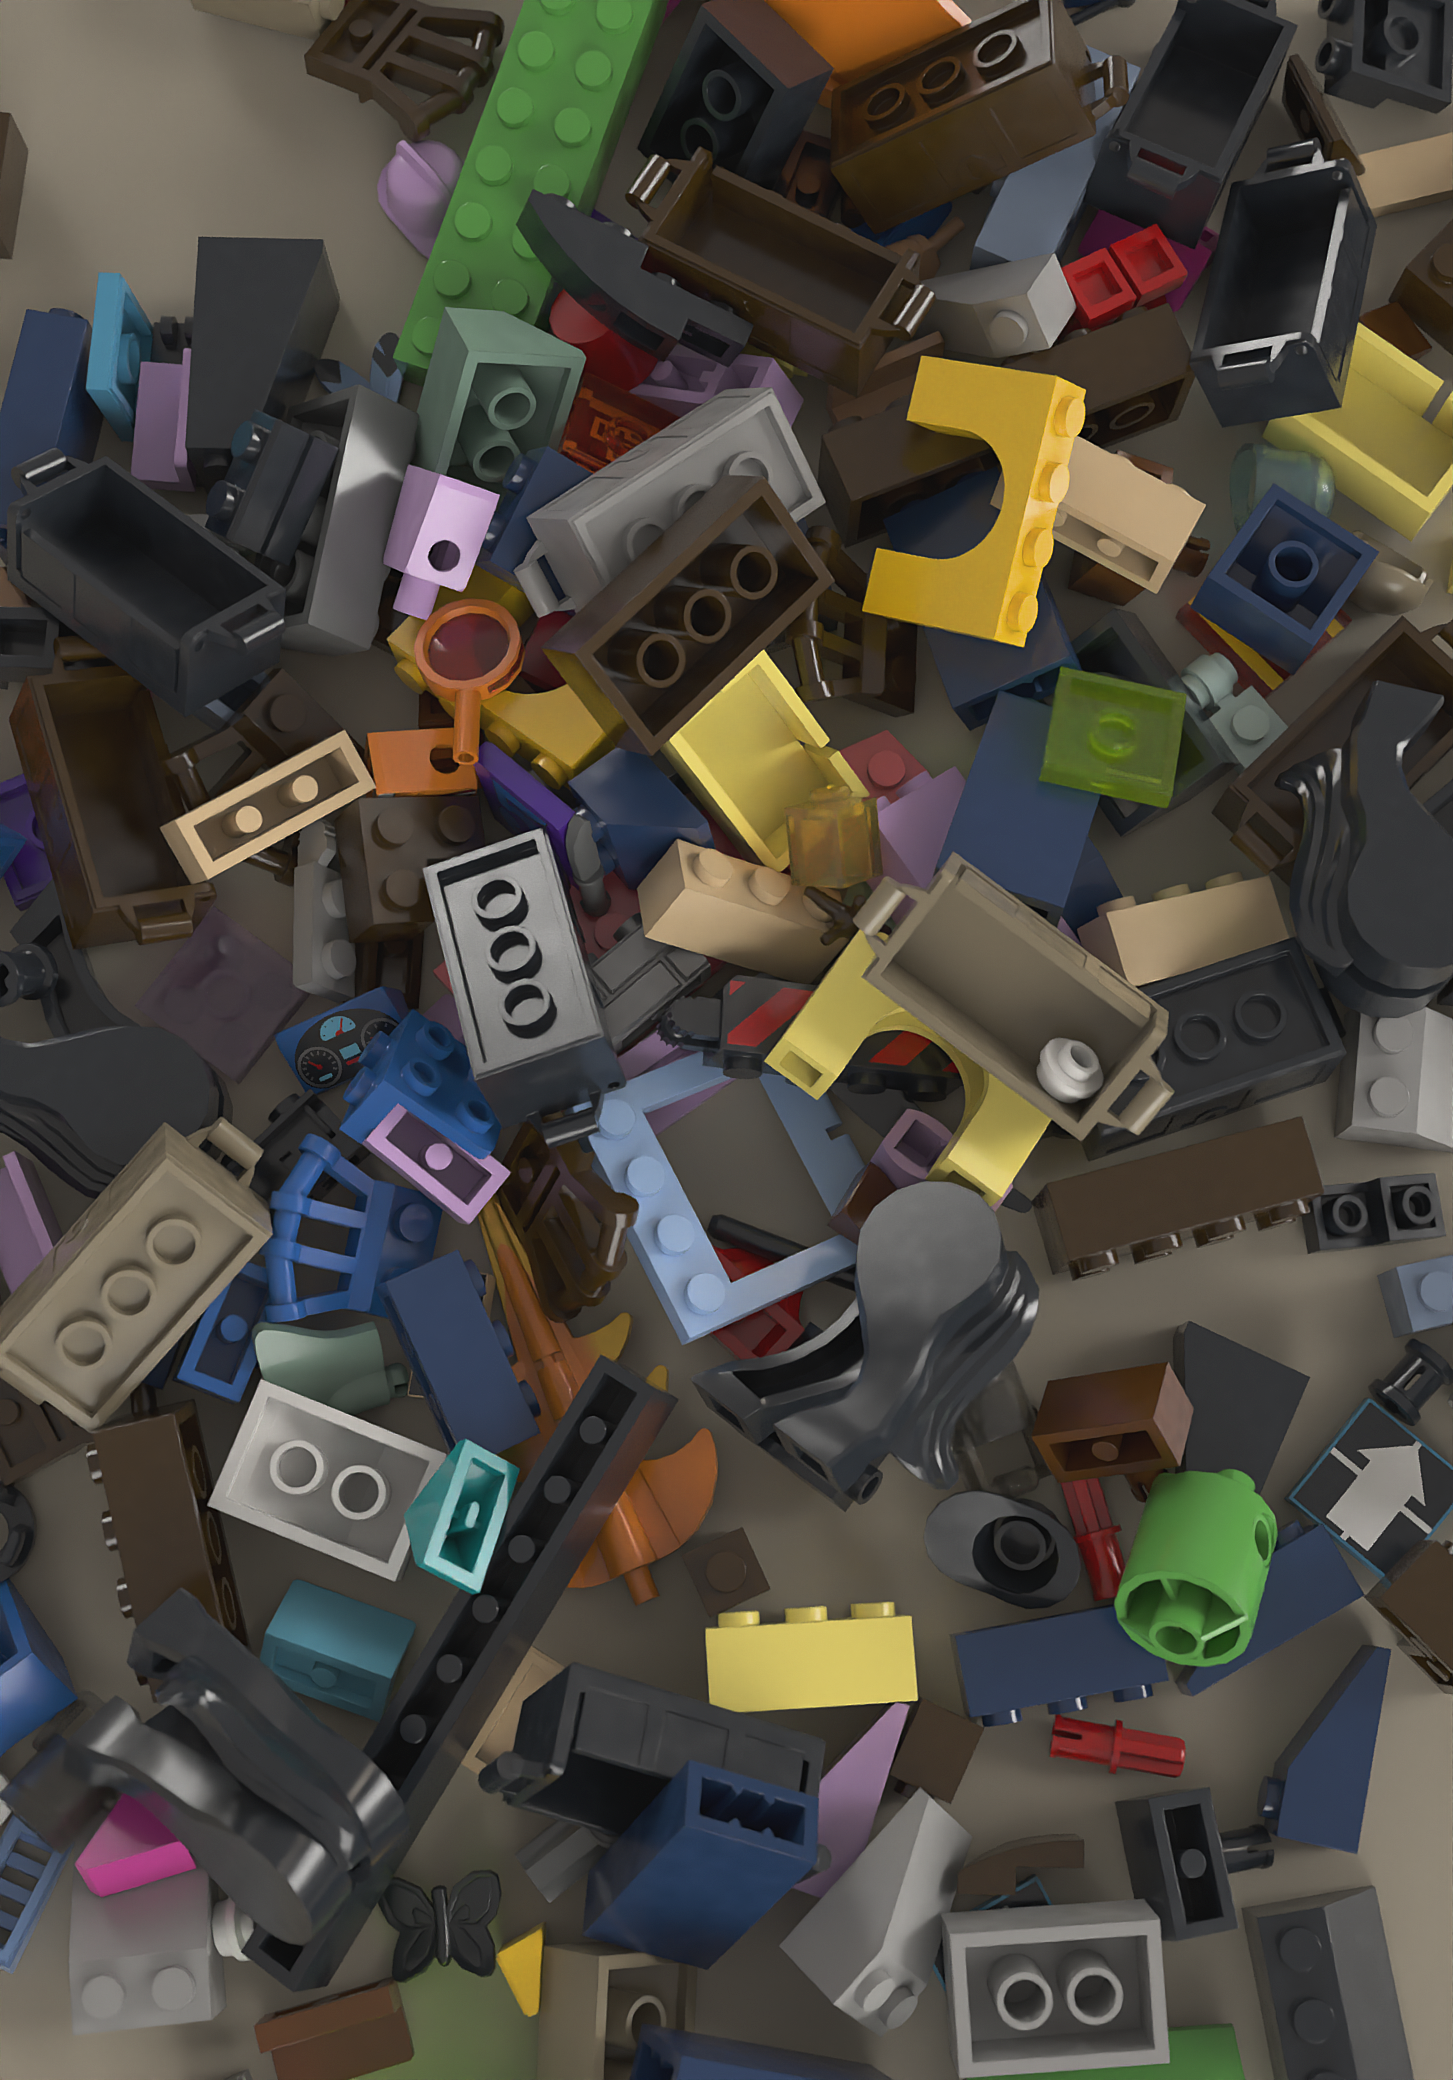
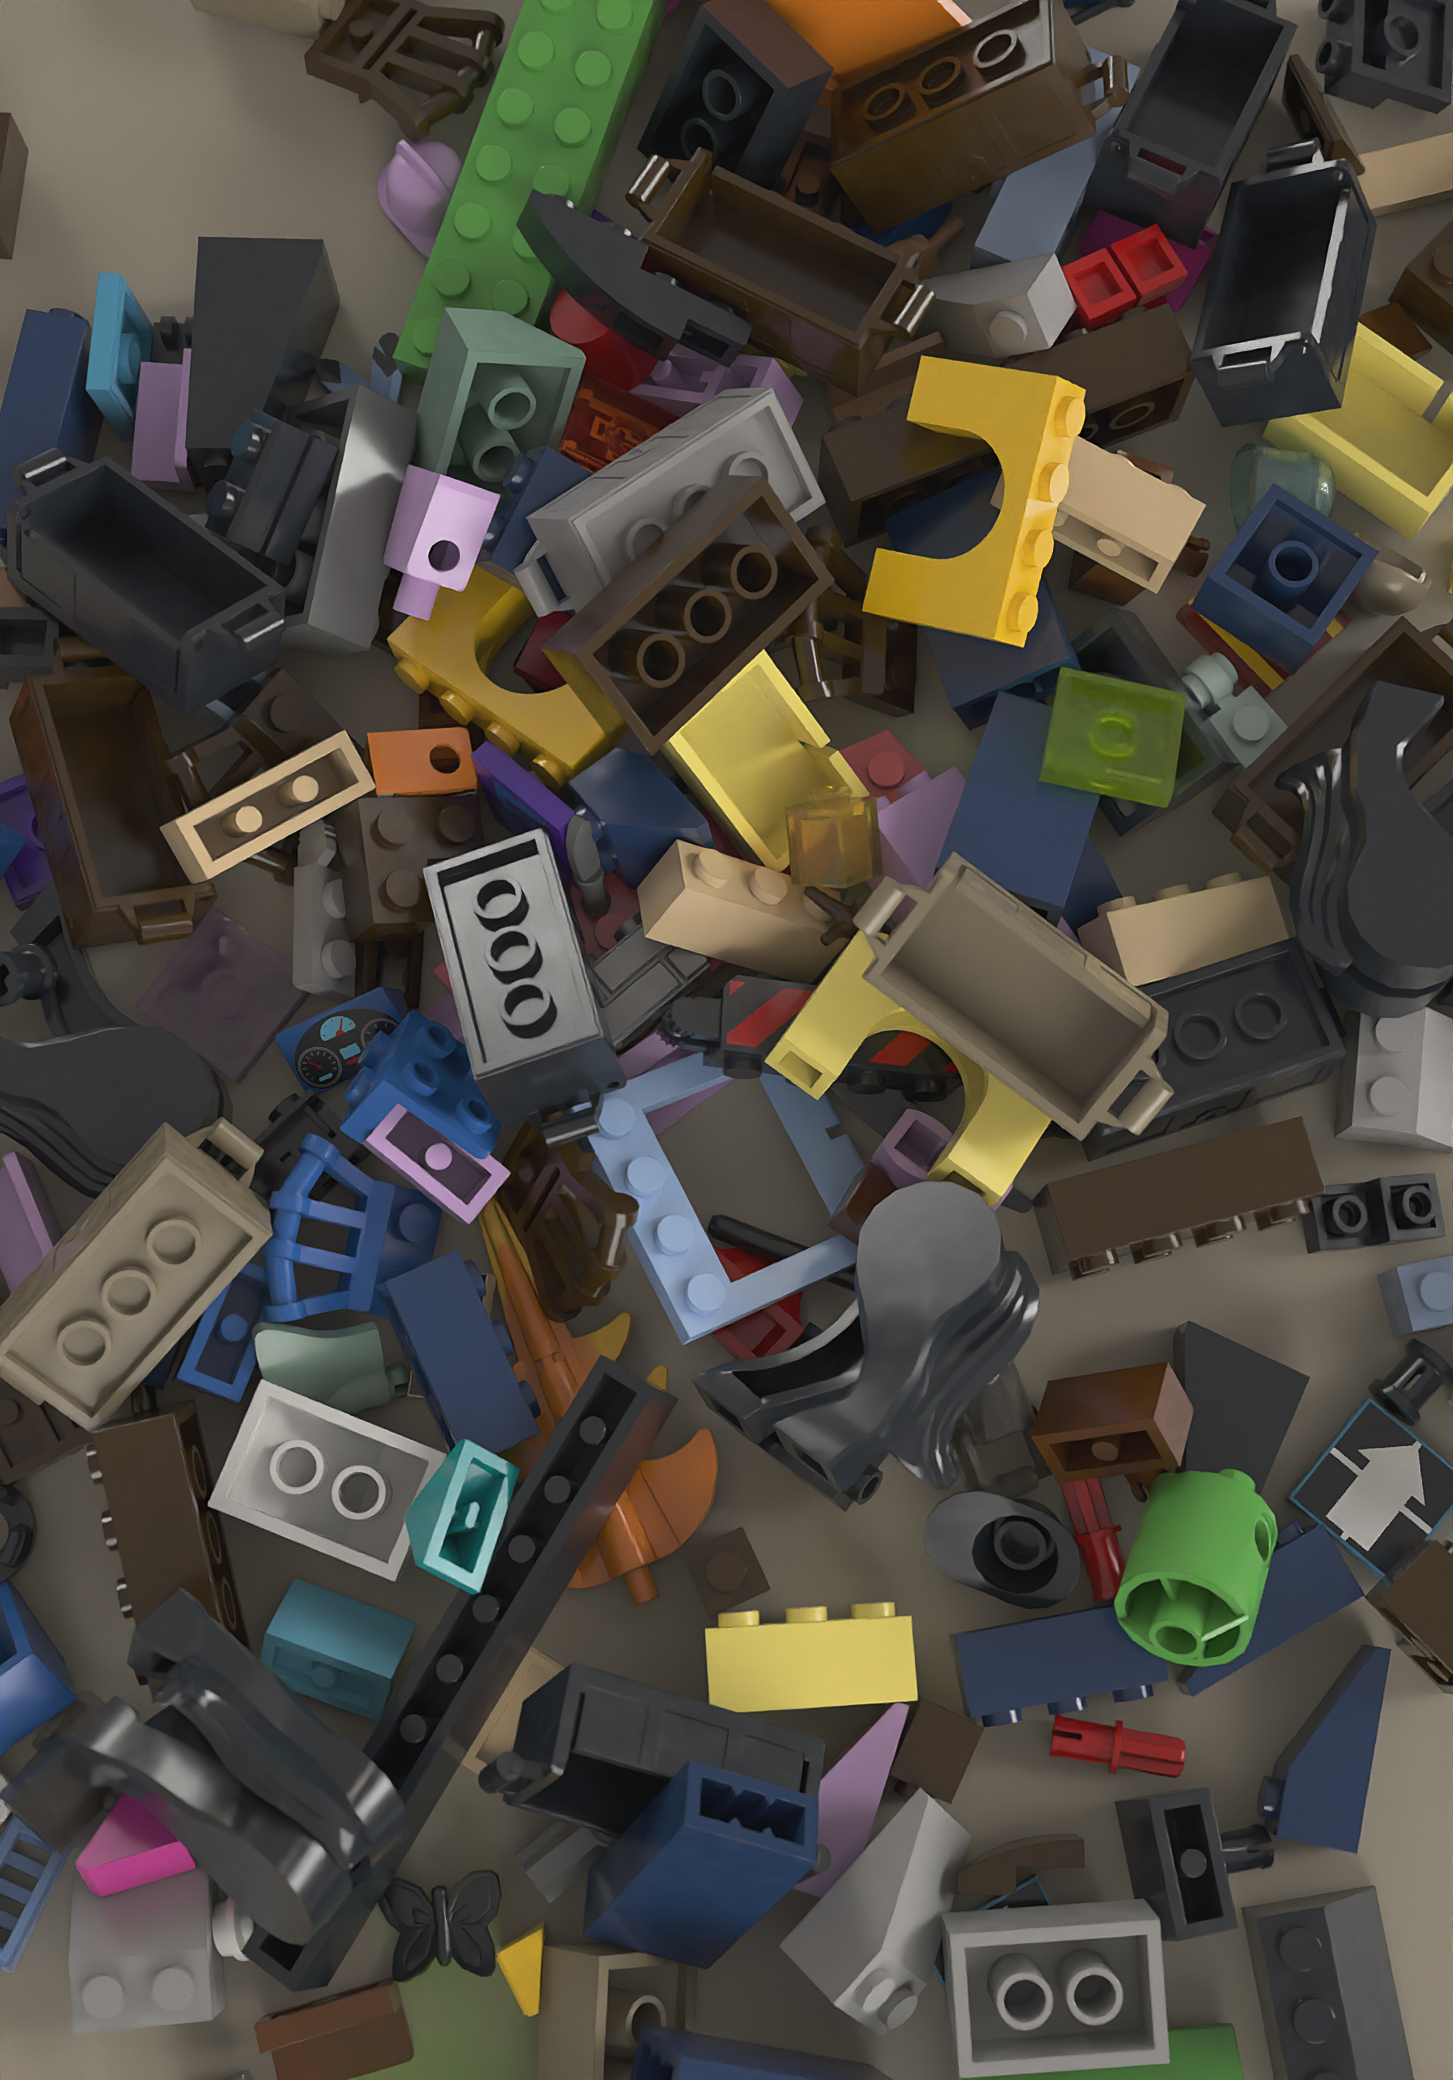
piece [414,598,525,765] -> none
white plate [1037,1038,1103,1103] -> none

